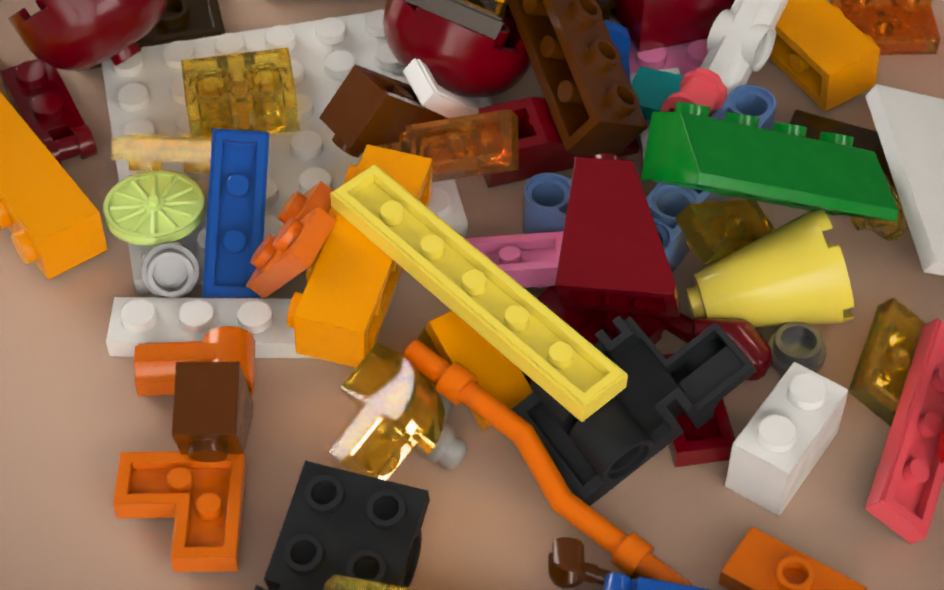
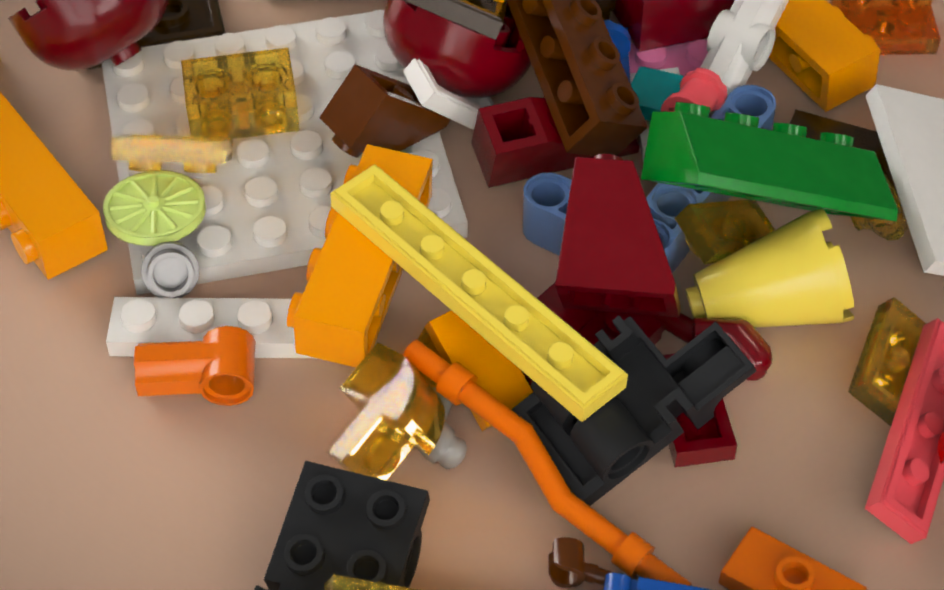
dark red plate [0,59,98,166] -> none
orange plate [113,451,247,572] -> none
reddish brown slope [172,362,253,462] -> none
blue tile [202,128,269,298] -> none
orange plate [246,181,337,299] -> none
clear orange hinge [376,109,519,182] -> none
bright pink plate [465,231,563,288] -> none
white brick [725,362,849,516] -> none
flat silver plate [767,322,826,375] -> none

